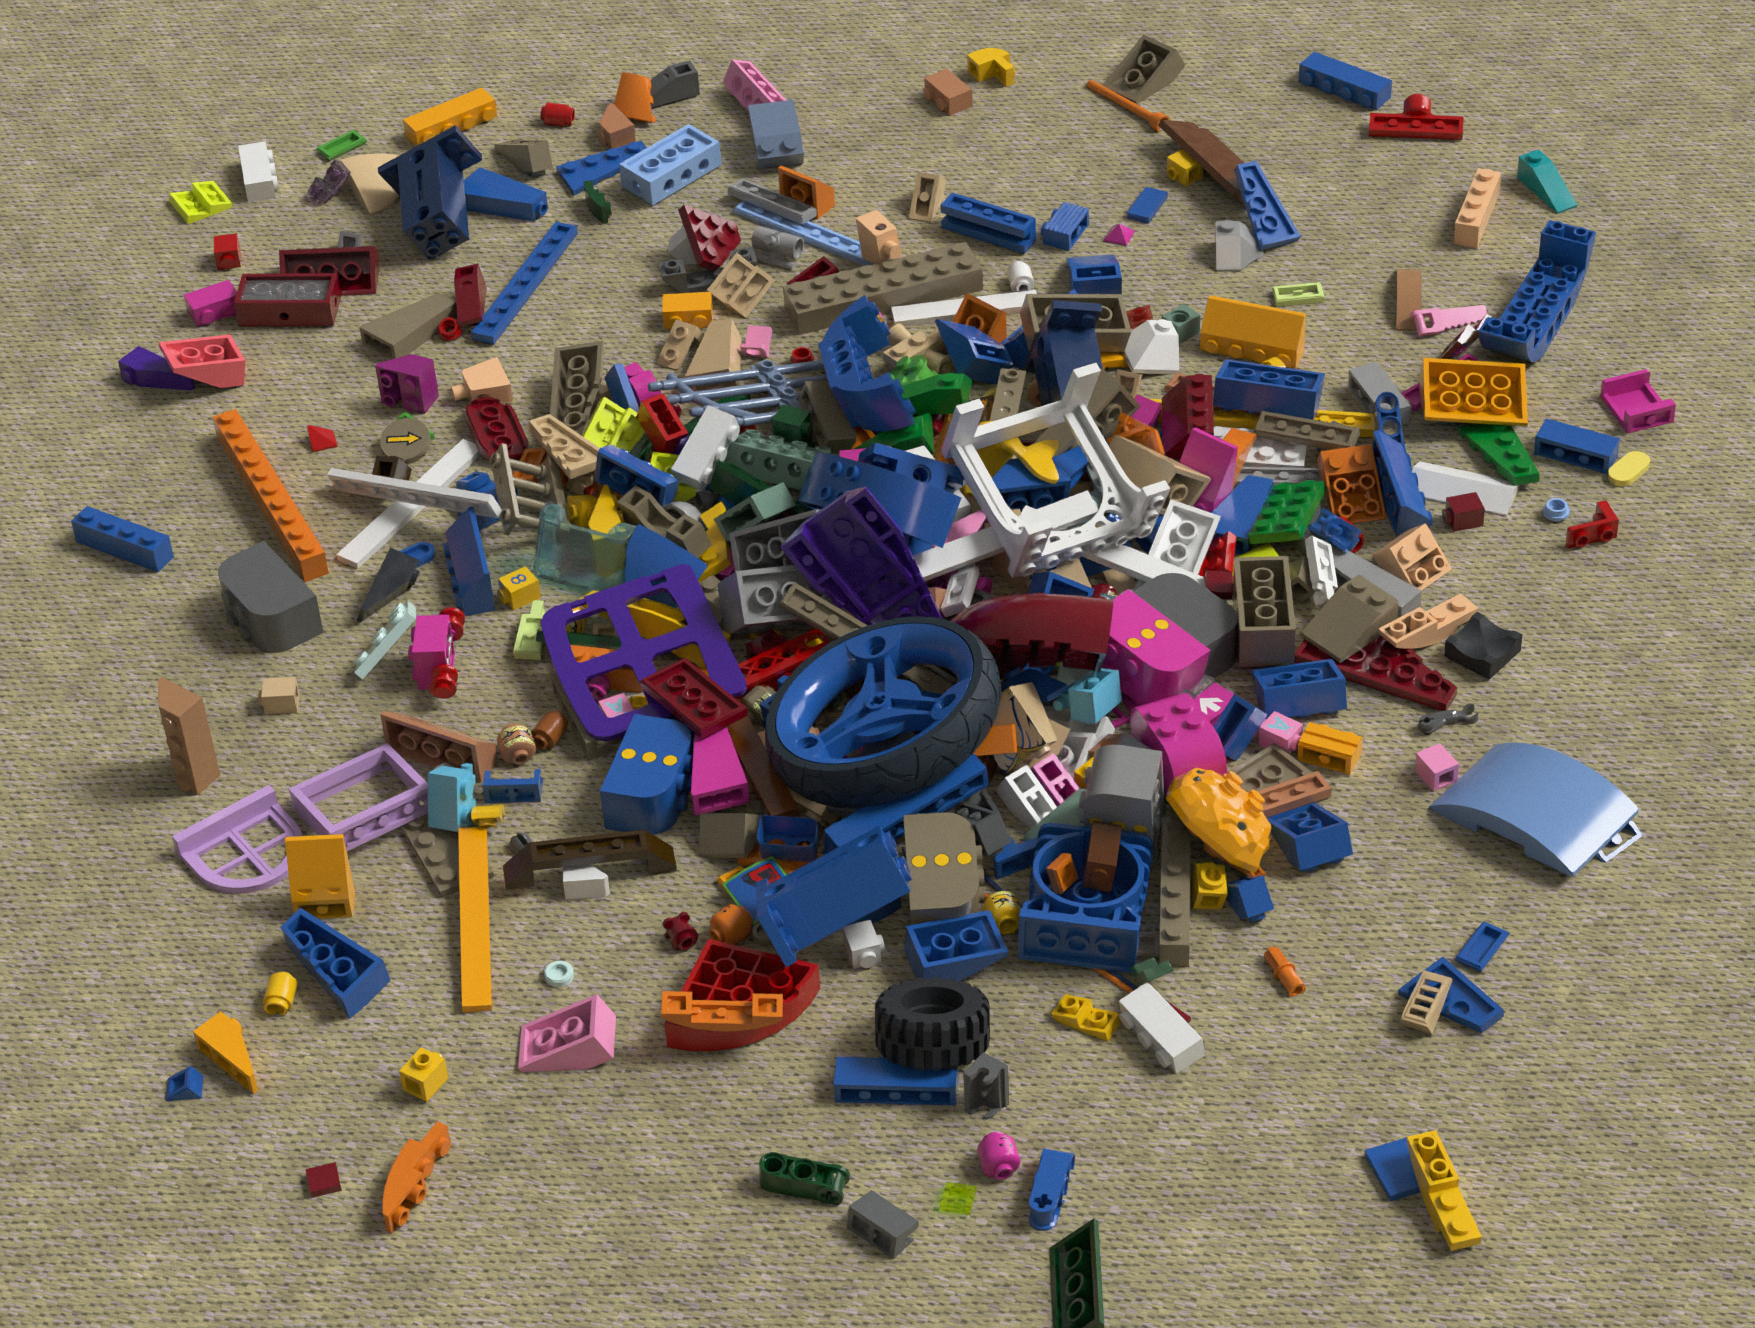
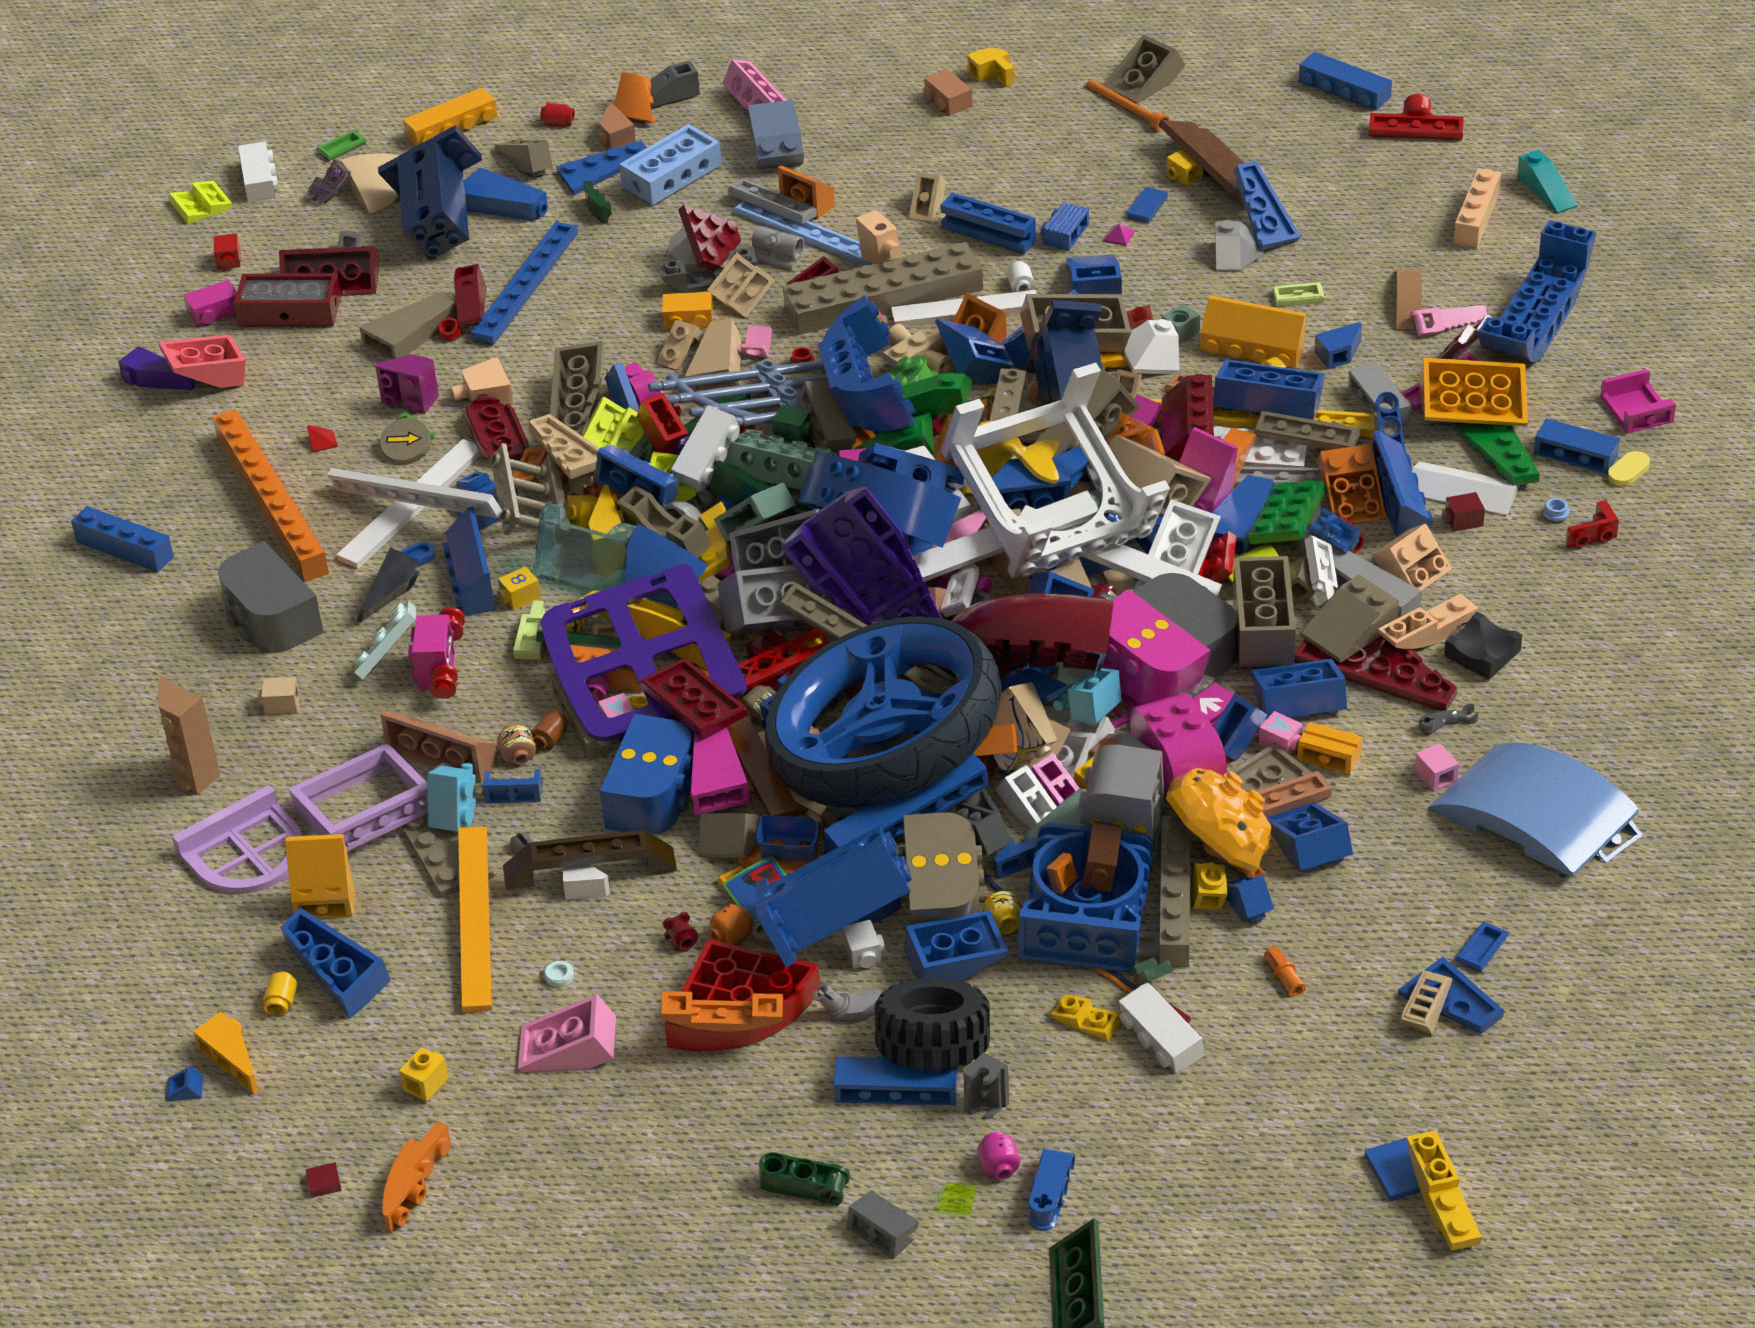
dark brown brick [372,456,412,481] -> none
yellow slope [471,804,505,828] -> none
dark red tile [1204,570,1233,600] -> none
none -> light grey arm [813,983,881,1021]
none -> blue slope [1314,322,1362,369]

